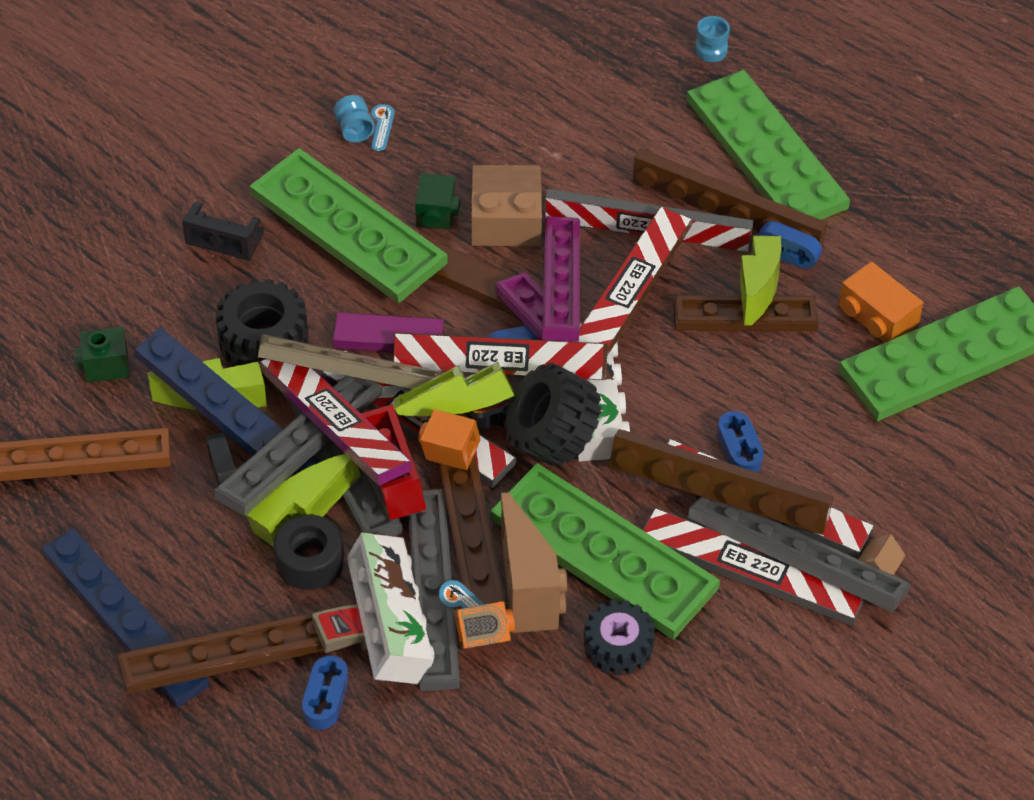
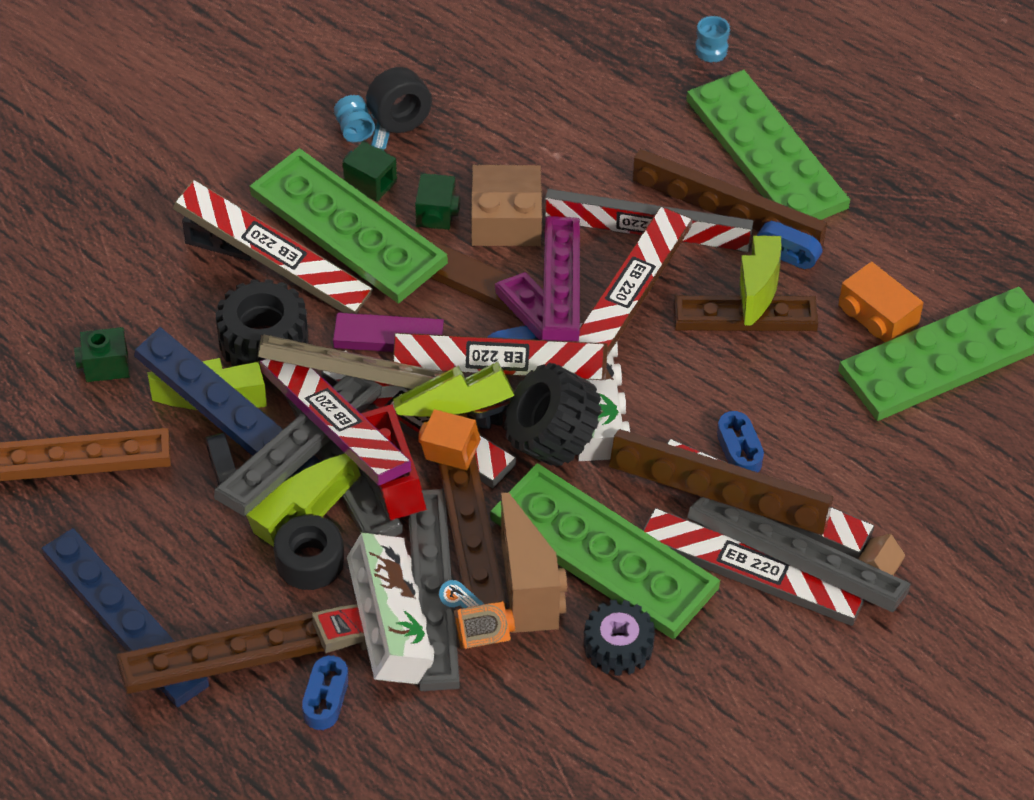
none -> tile [173,179,373,314]
none -> dark green brick [342,141,397,202]
none -> black tyre [366,67,432,133]

